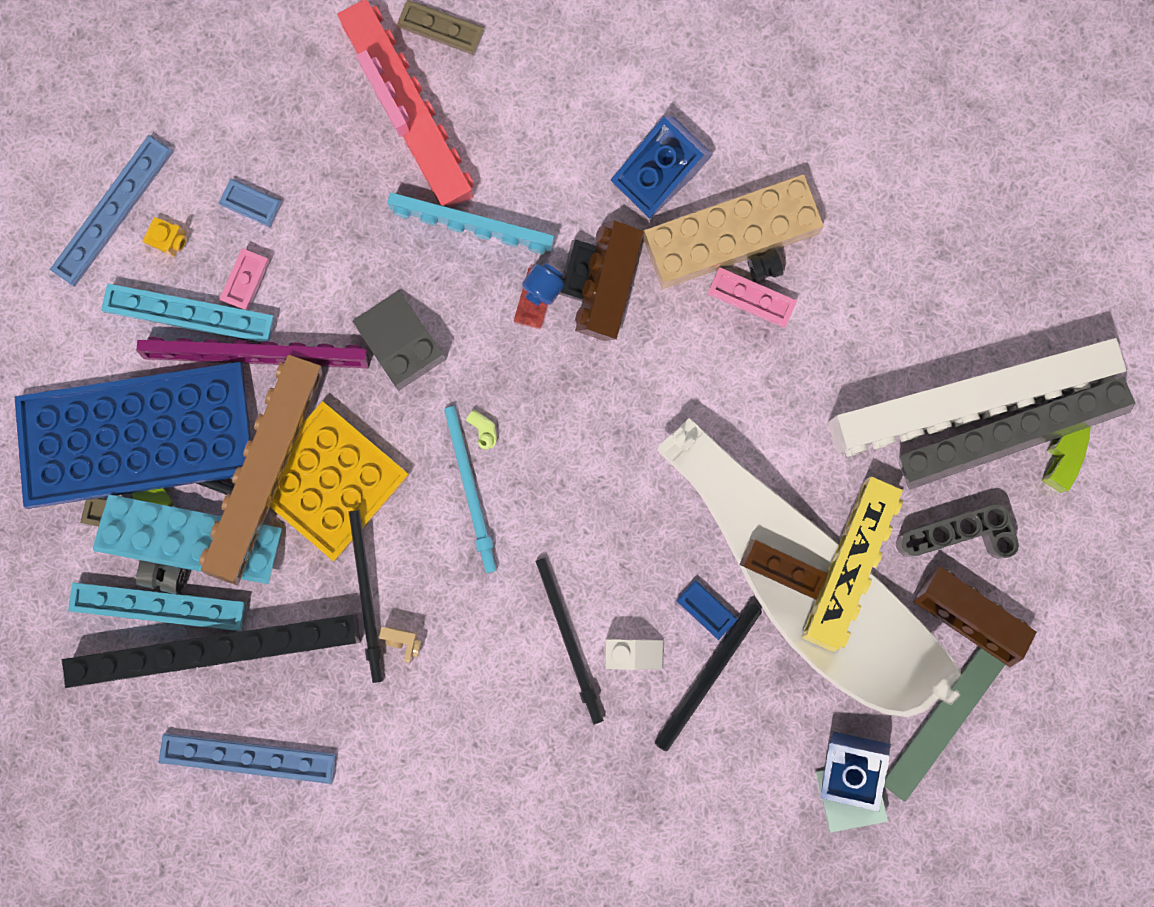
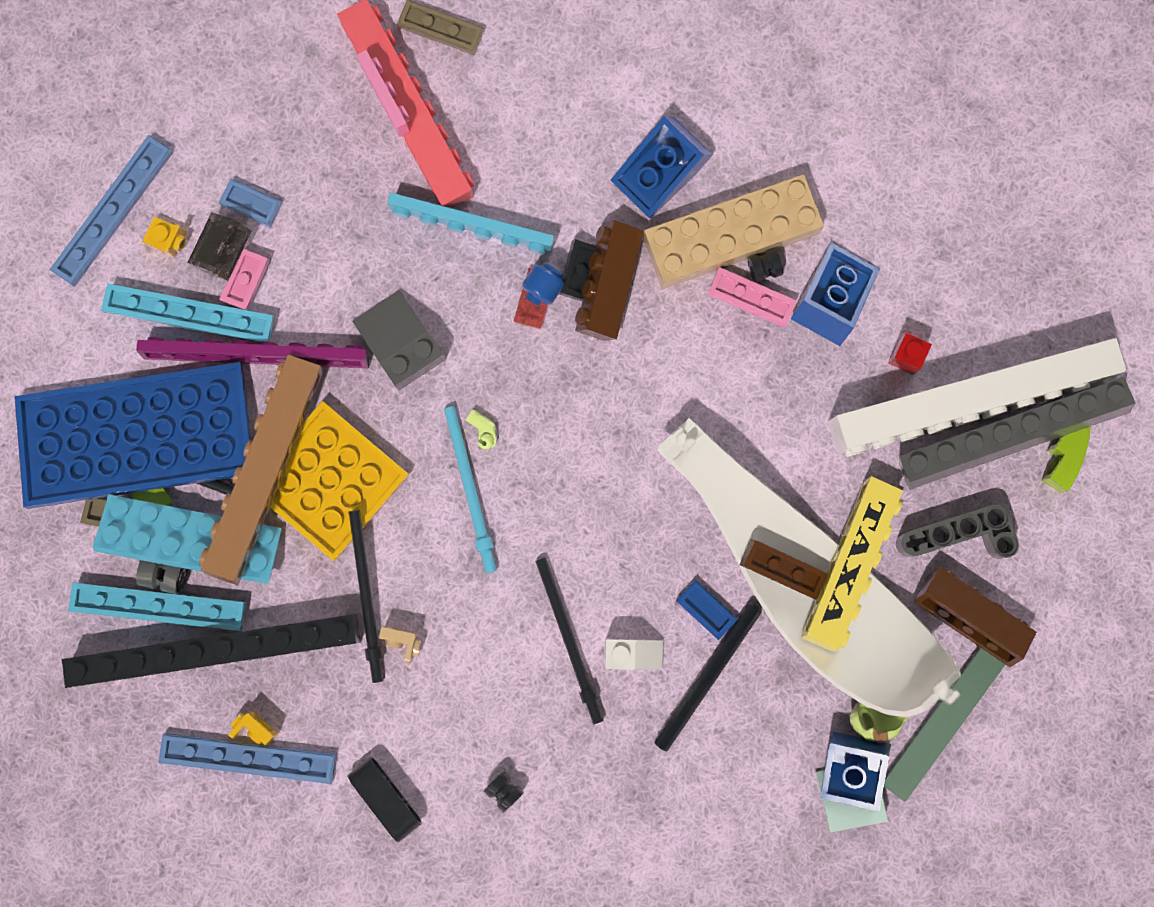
none -> clear smoke brick [187,212,252,281]
none -> yellow bracket [228,711,278,745]
none -> black beam [347,757,422,843]
none -> black wheel [483,771,524,813]
none -> blue slope [791,243,880,346]
none -> yellowish green hair [849,701,909,744]
none -> red brick [888,332,932,375]

